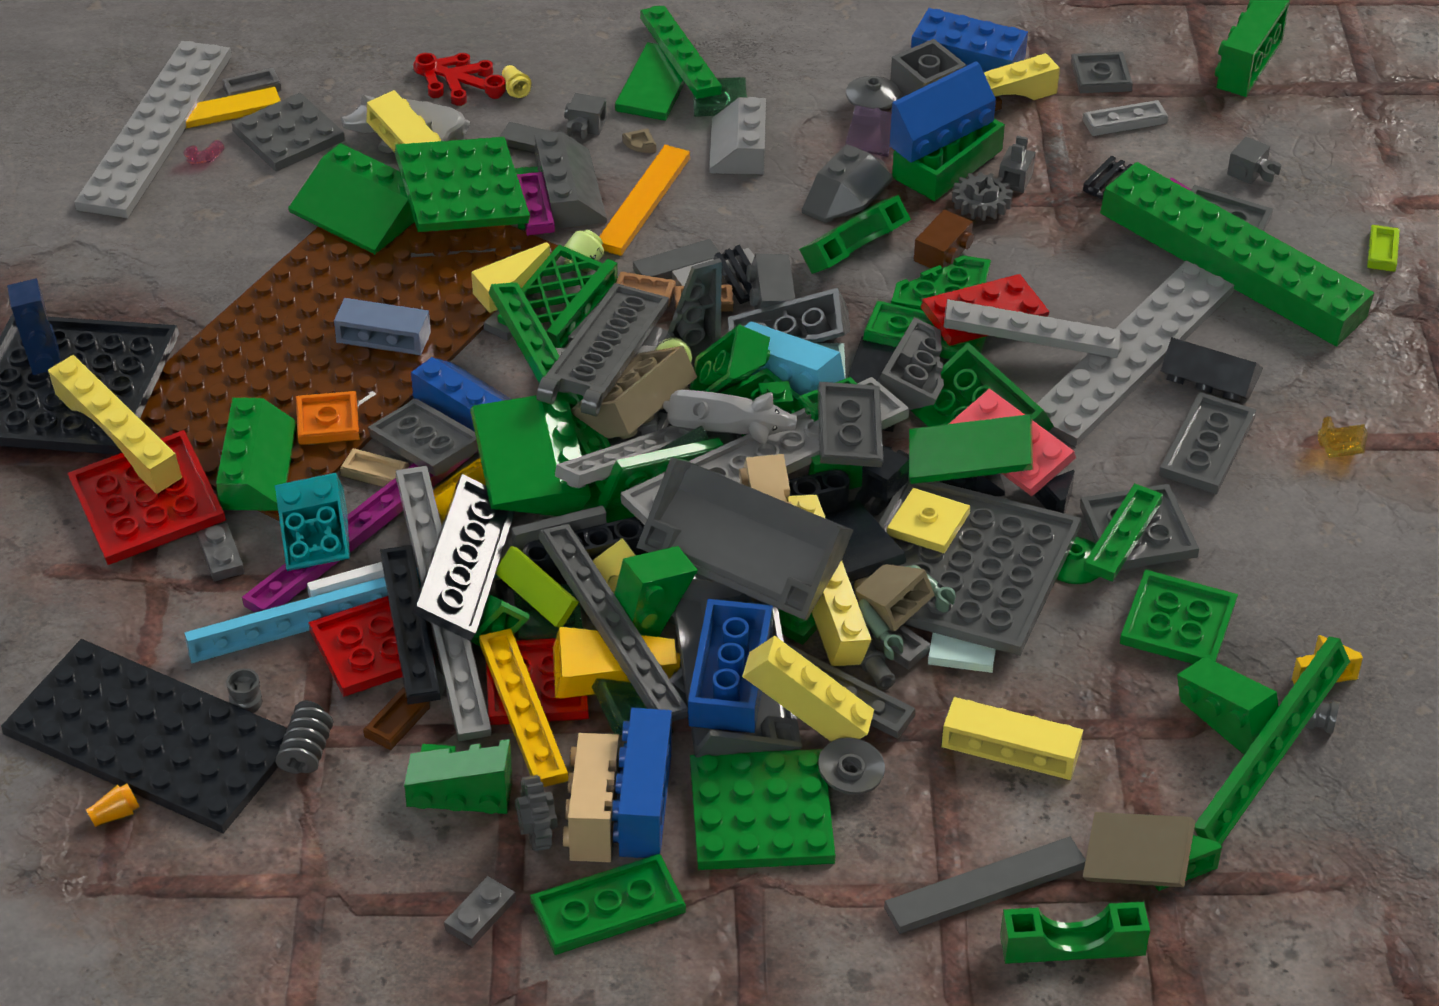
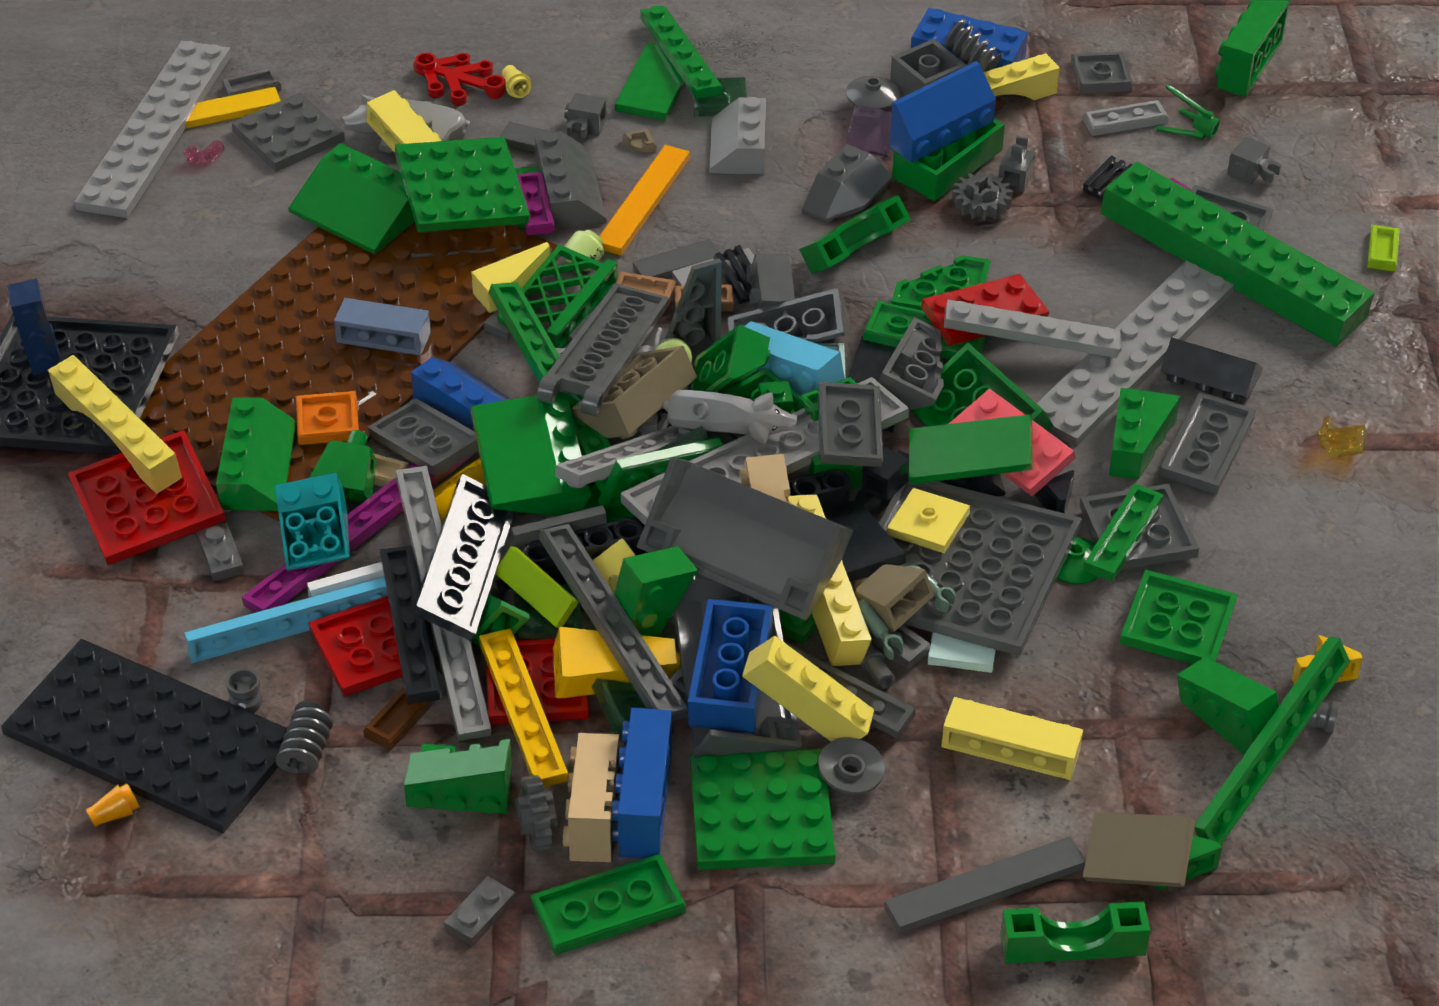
reddish brown brick [913,210,974,268] -> none
none -> green torso [309,430,377,504]
none -> dark grey piece [945,18,1003,72]
none -> green wedge [1109,388,1181,480]
none -> green plant [1156,84,1221,141]

